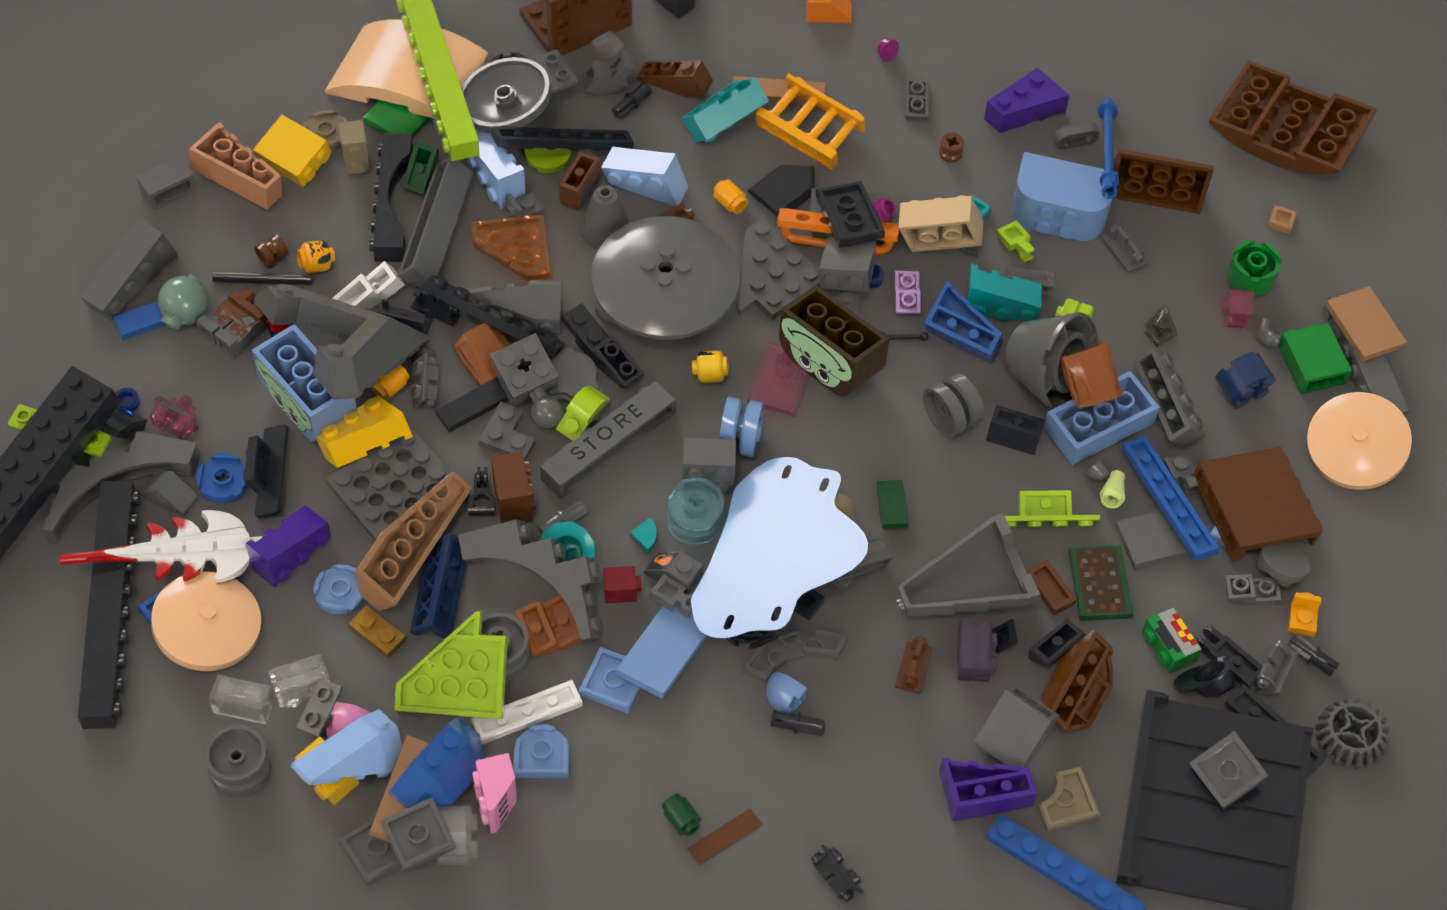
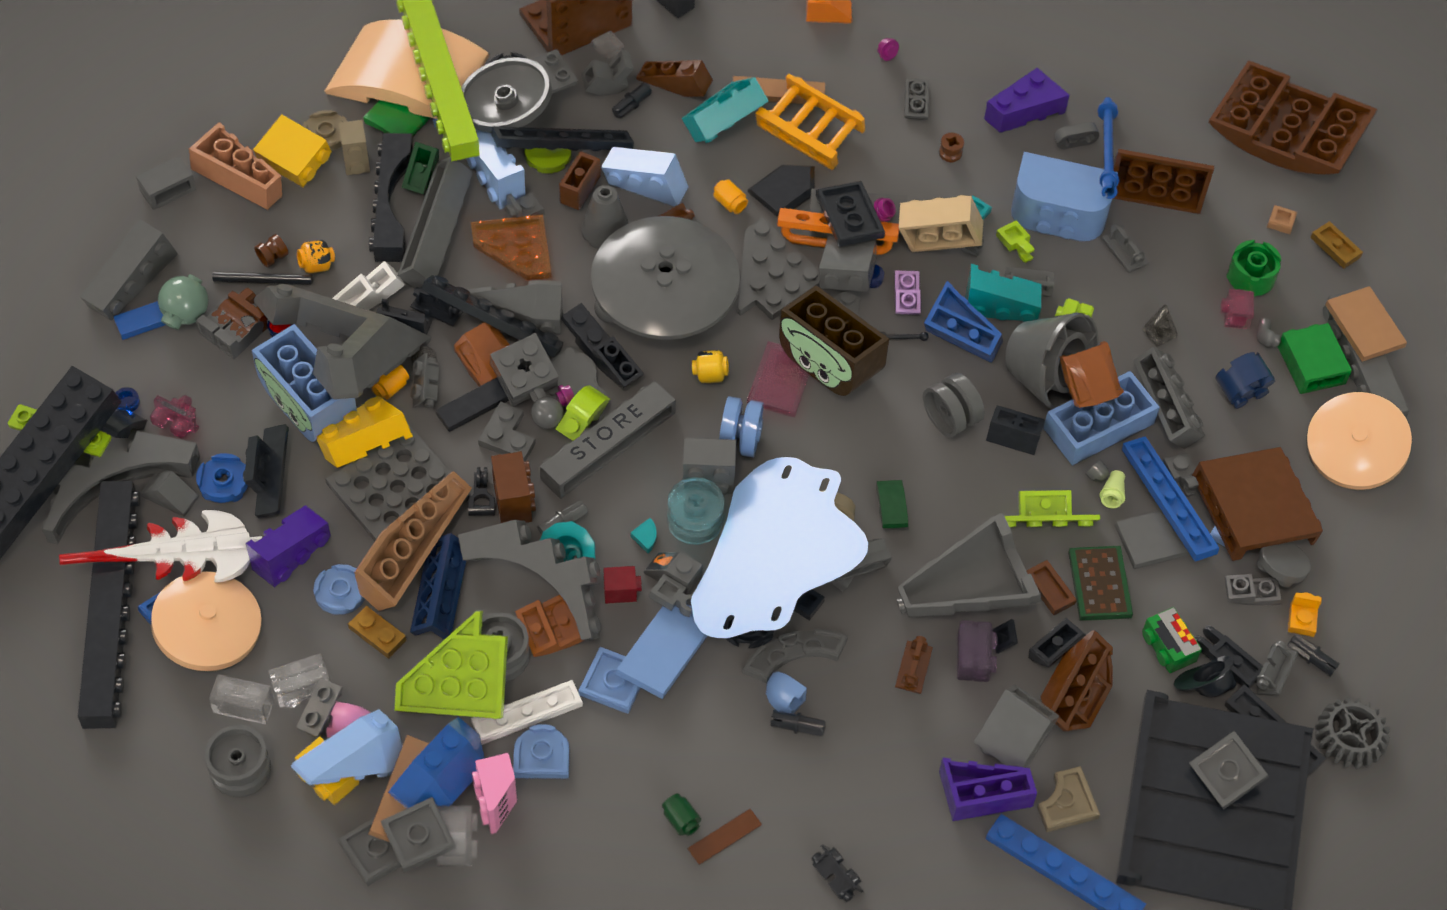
none -> magenta plate [555,385,574,408]
none -> pearl gold plate [1310,221,1363,269]

